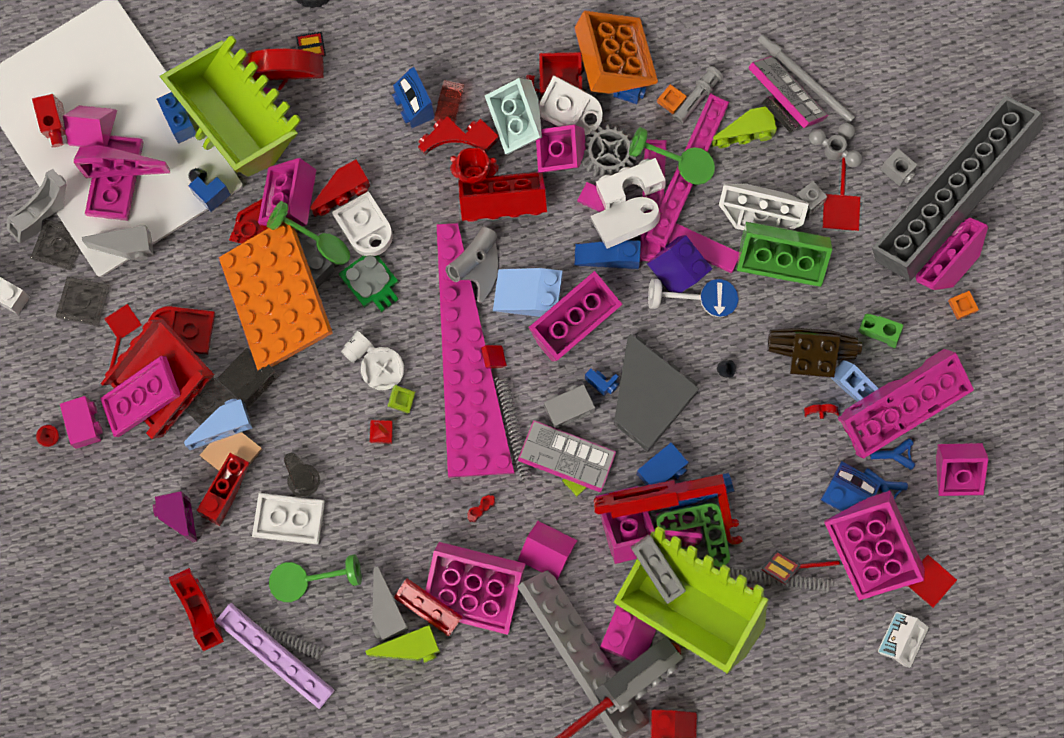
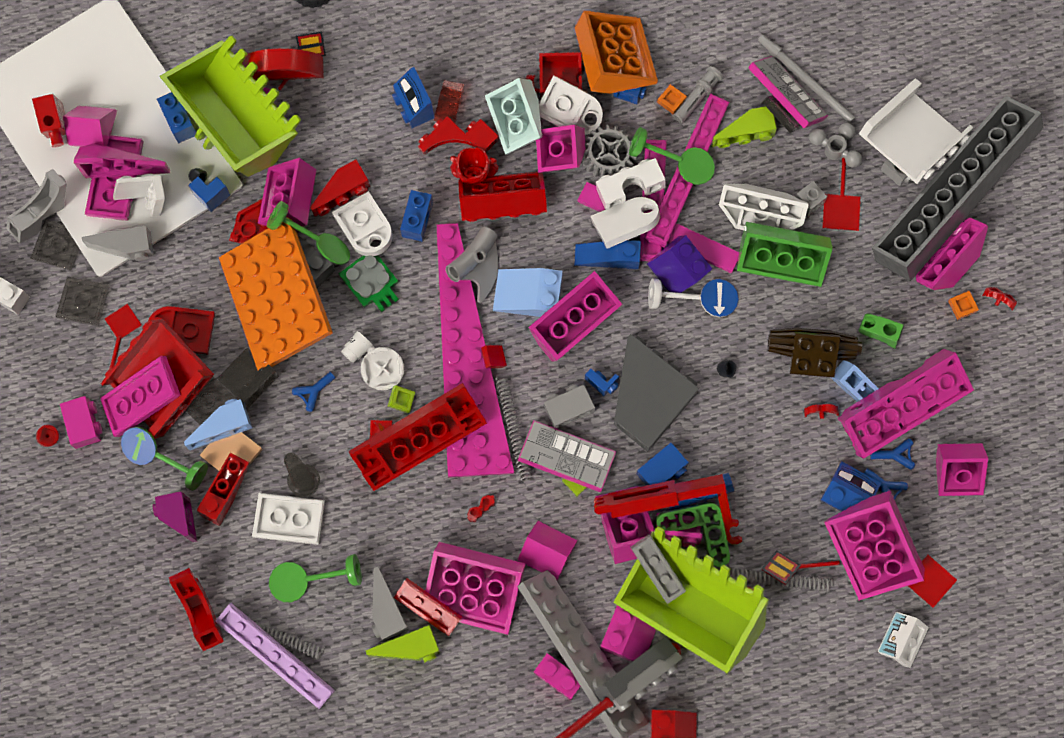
none -> white bracket [113,174,165,217]
none -> piece [121,427,208,491]
none -> blue piece [292,372,335,412]
none -> red slope [349,383,487,491]
none -> blue brick [400,190,433,242]
none -> dark pink brick [534,653,581,701]
none -> white panel [859,78,973,184]
none -> red piece [982,287,1017,311]

